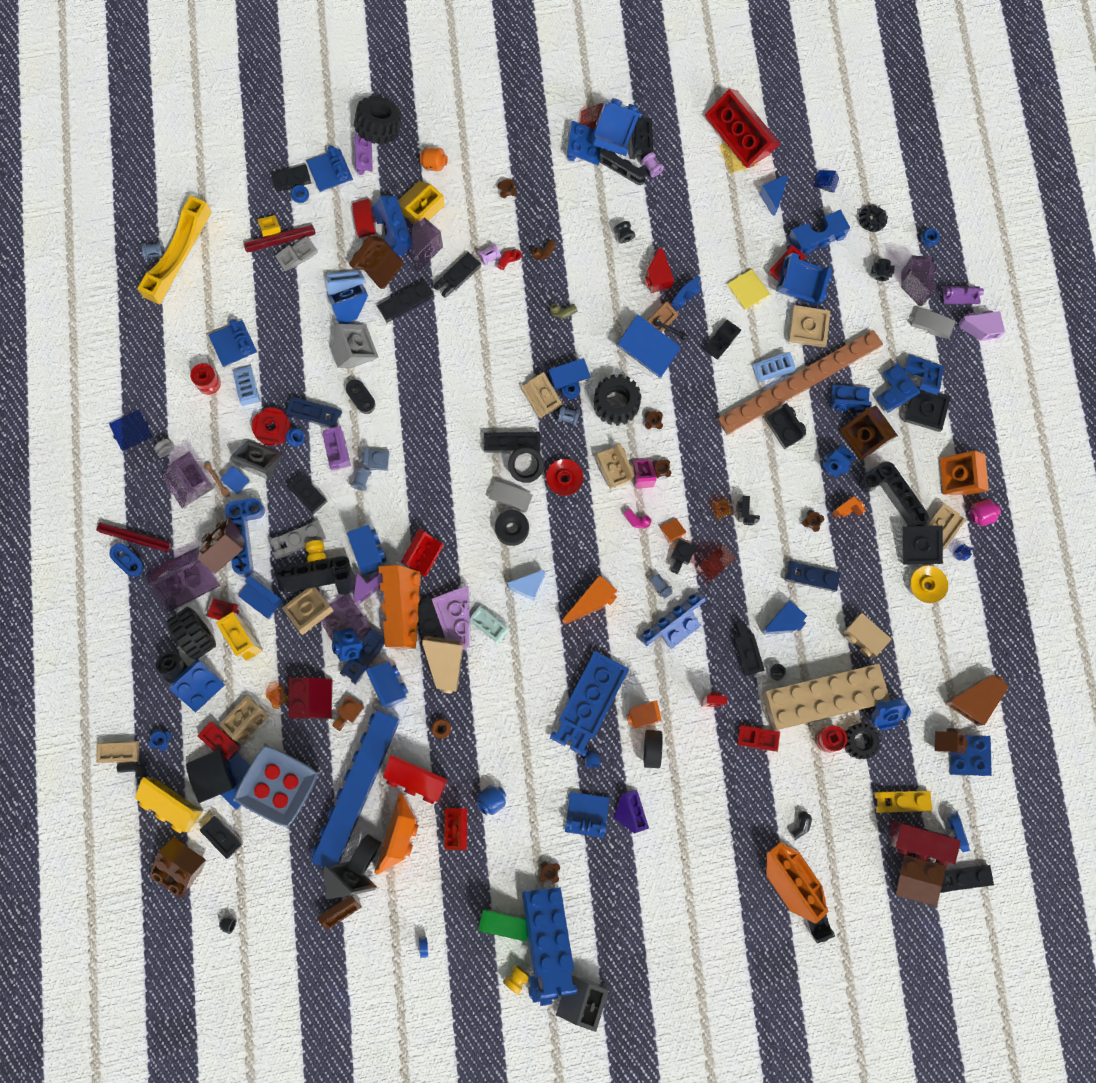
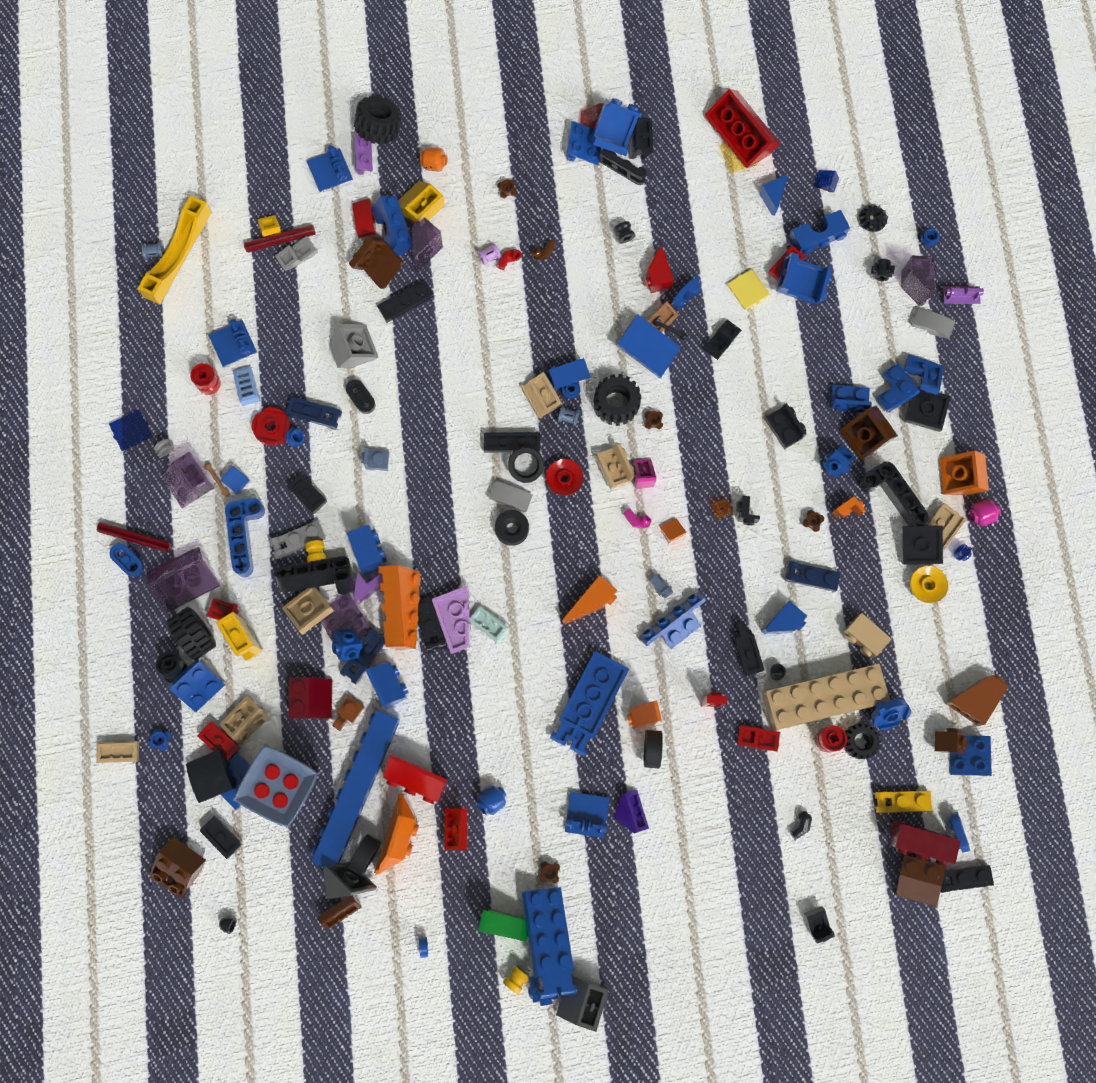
black arm [116,762,147,779] -> none
yellow slope [135,777,203,833] -> none
reddish brown slope [198,517,245,574] -> none
dark grey slope [230,440,282,480] -> none
blue panel [238,575,283,619] -> none
clear orange plate [266,686,289,709] -> none
black plate [271,164,312,192] -> none
blue plate [291,185,309,204] -> none
medium lavender hinge [322,425,351,471] -> none
light blue slope [324,270,365,295] -> none
blue slope [327,284,368,324] -> none
sand blue bush [350,467,372,491] -> none
red bracket [401,529,444,577] -> none
tan slope [422,636,464,693] -> none
dark orange plate [431,719,451,739] -> none
black hinge [433,252,481,298] -> none
light blue slope [508,570,545,601] -> none
olive arm [550,303,578,319] -> none
blue hinge [584,752,601,768] -> none
lavender bush [641,152,664,177] -> none
reddish brown plate [652,459,672,479] -> none
black plate [670,539,696,575] -> none
clear red slope [696,545,737,584] -> none
nougat plate [717,329,883,435] -> none
light blue slope [752,352,796,382] -> none
orange wedge [767,842,829,923] -> none
tan plate [788,305,830,348] -> none
lavender slope [958,310,1005,341] -> none

